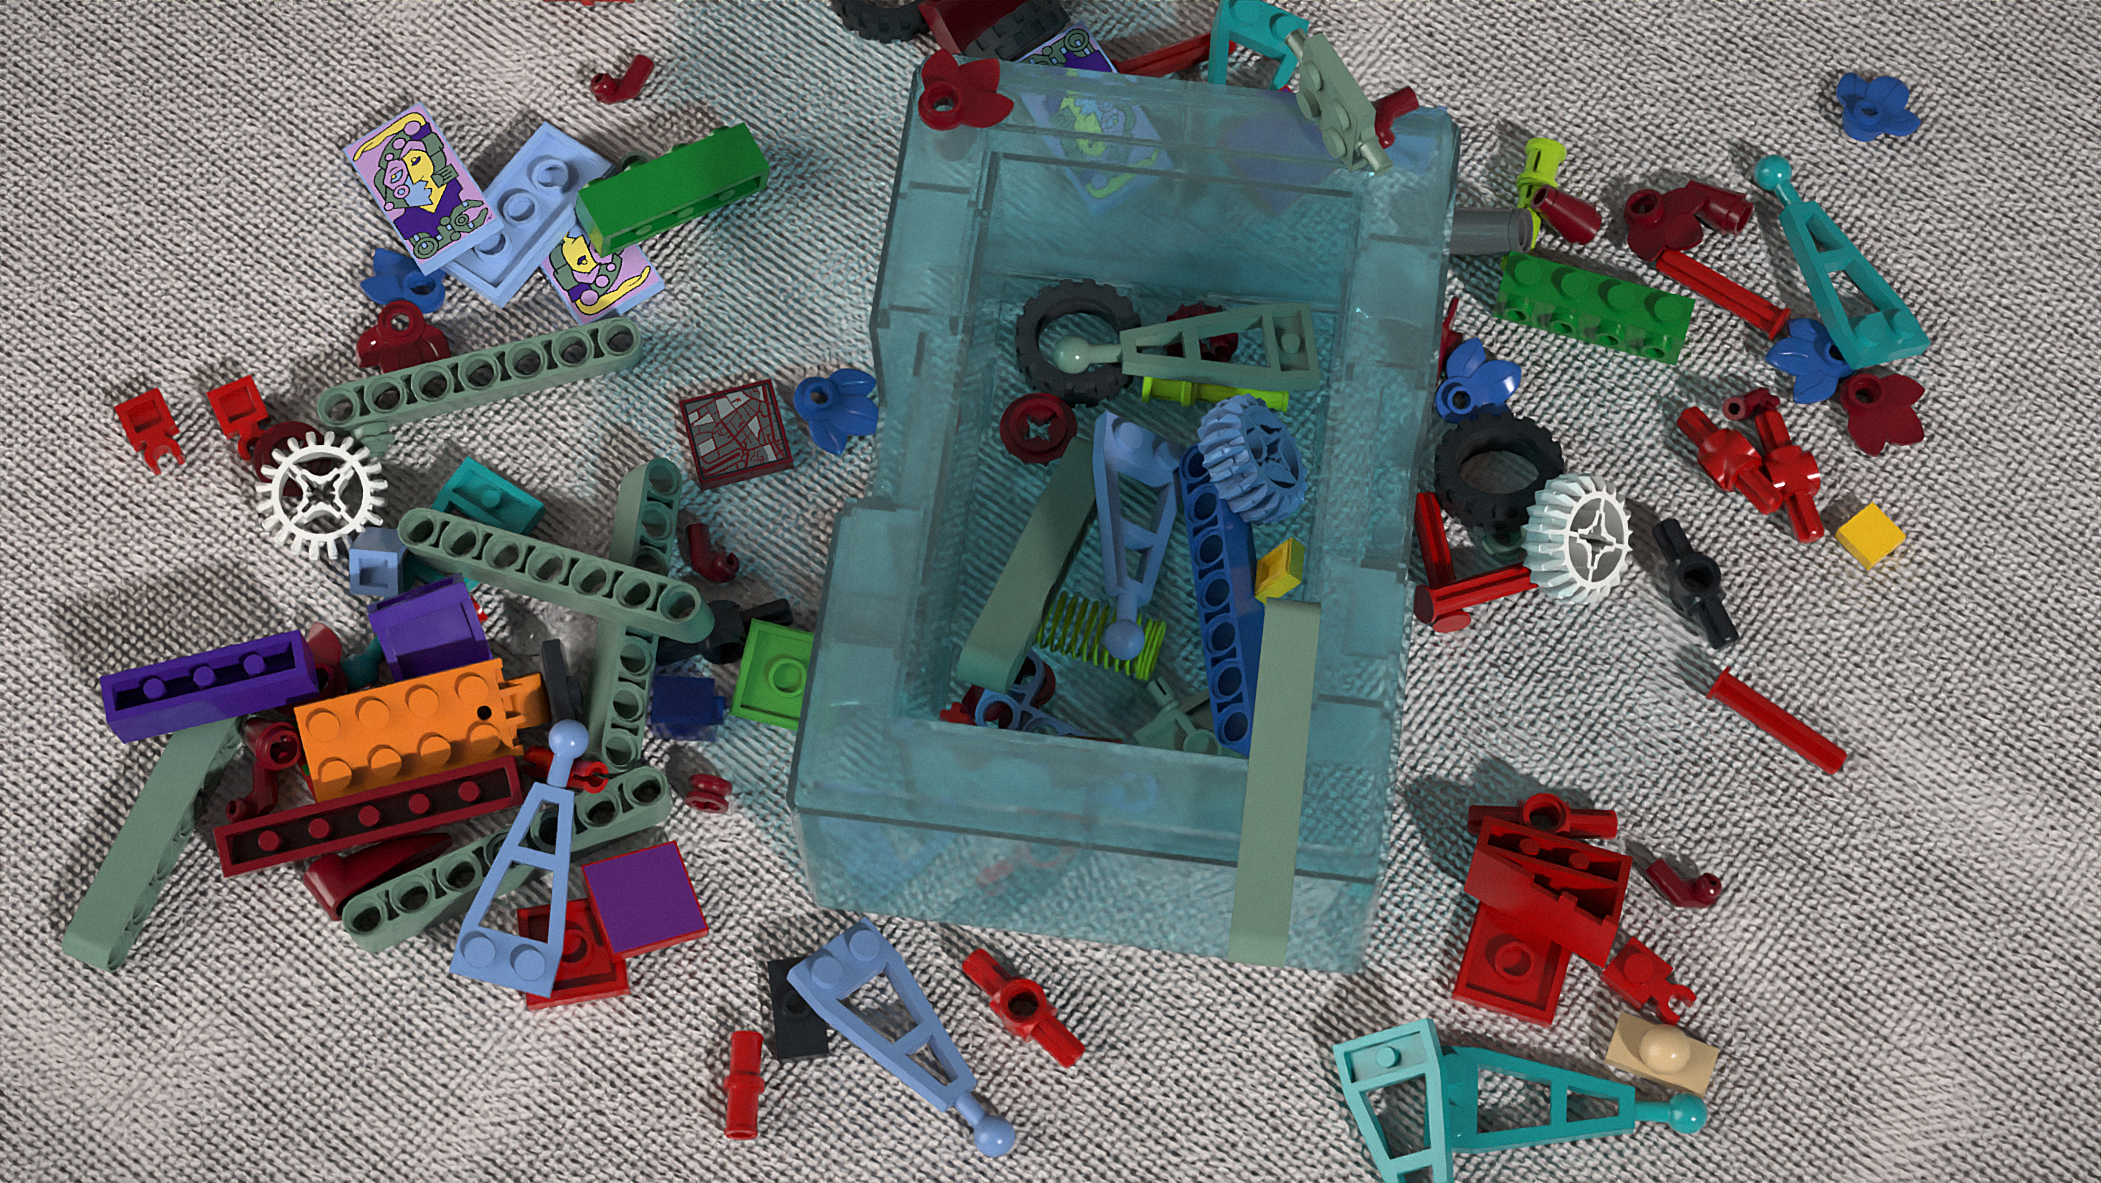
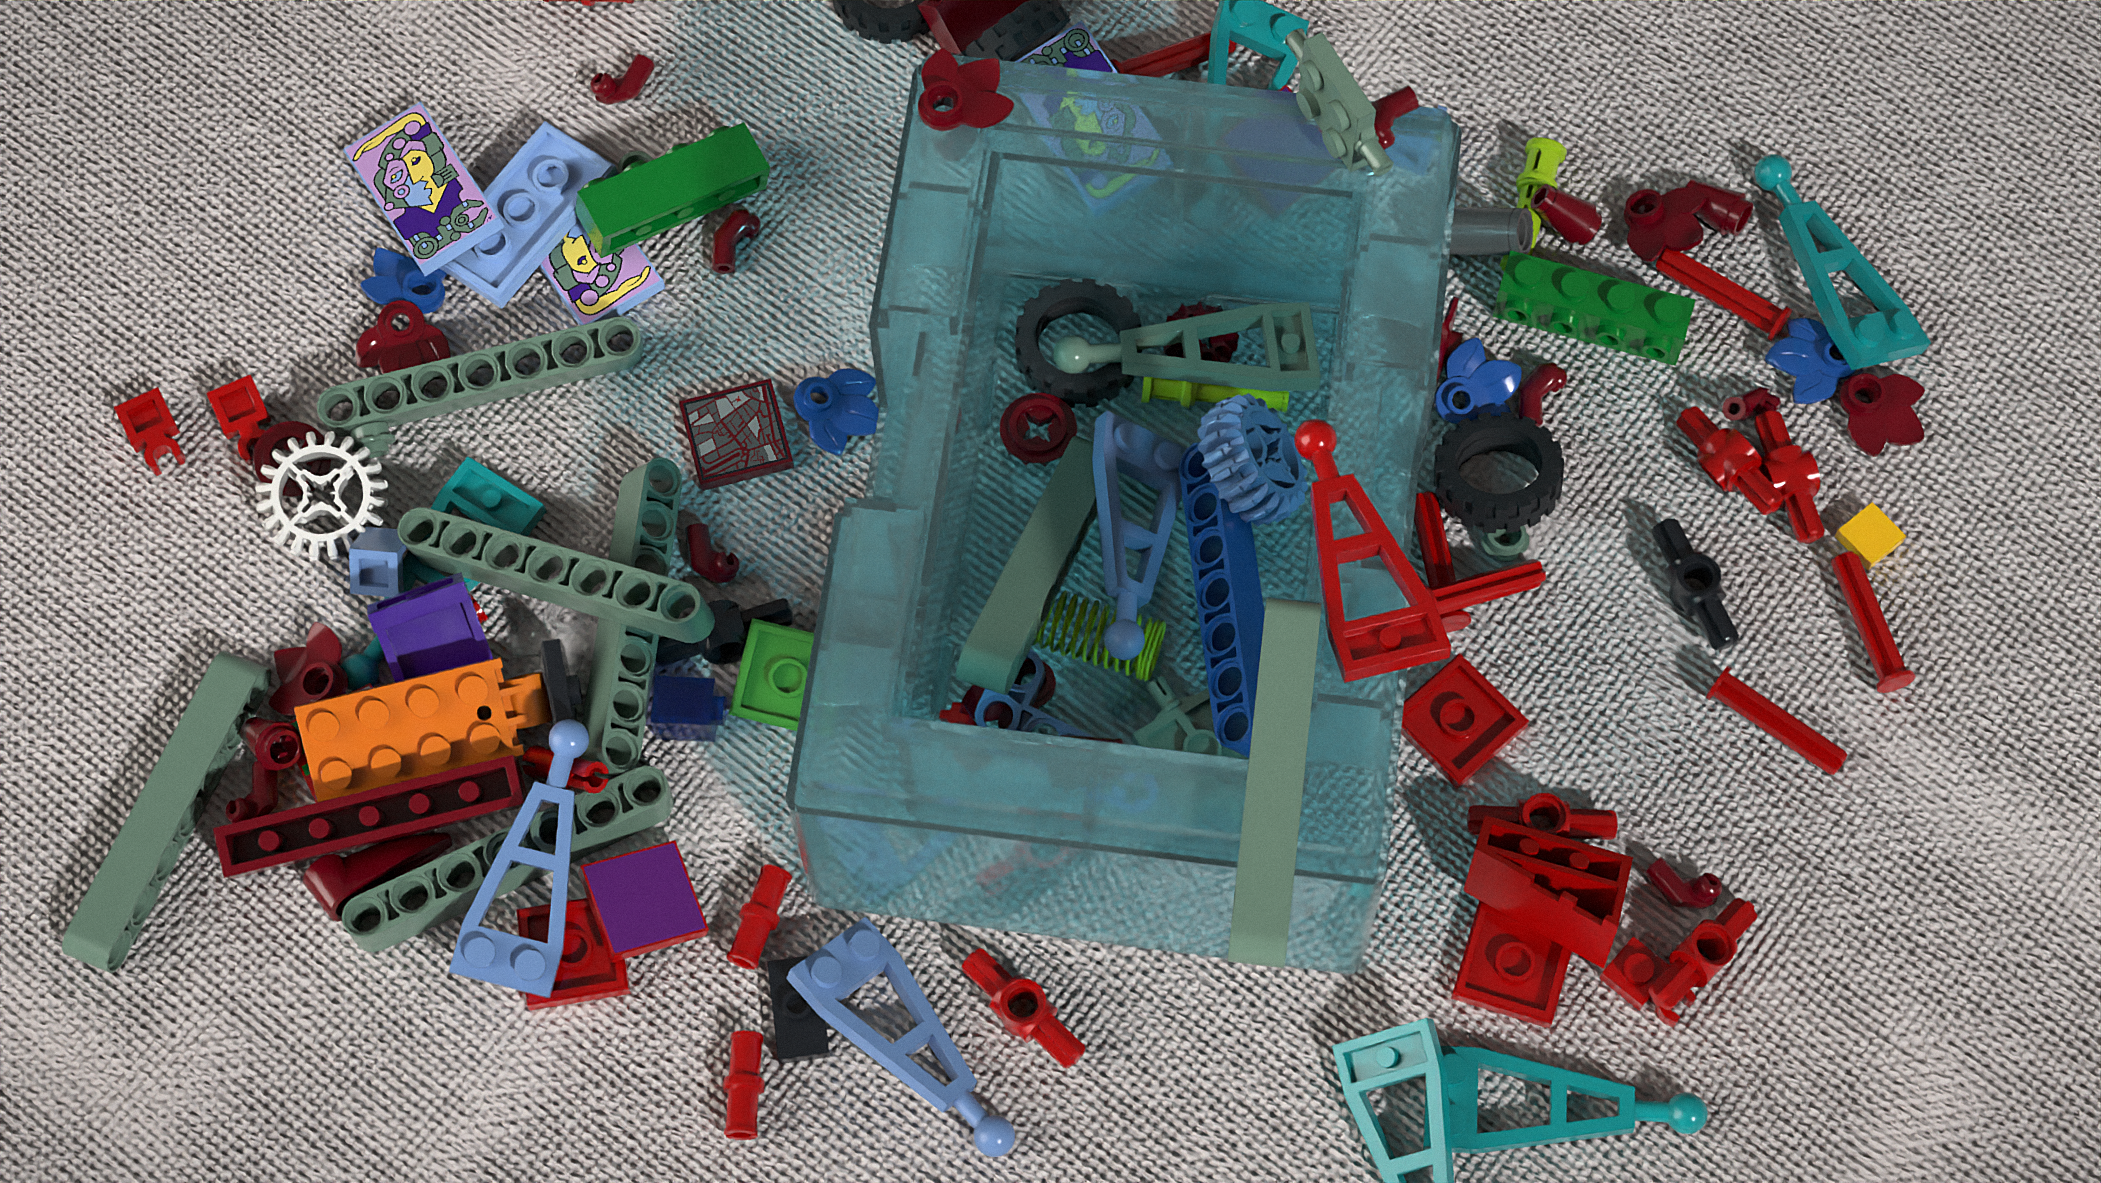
dark purple brick [100,629,321,744] -> none
dark red bush [684,774,733,814] -> none
yellow tile [1254,538,1305,605] -> none
white gear [1520,472,1634,604] -> none
tan tile [1603,1012,1720,1099] -> none
blue plate [1836,72,1921,142] -> none
none -> dark red arm [712,209,761,274]
none -> red pin [726,864,792,970]
none -> red plate [1294,419,1452,683]
none -> red tile [1388,653,1529,789]
none -> dark red arm [1518,362,1567,426]
none -> red axle [1649,897,1758,1010]
none -> red axle [1831,551,1916,693]

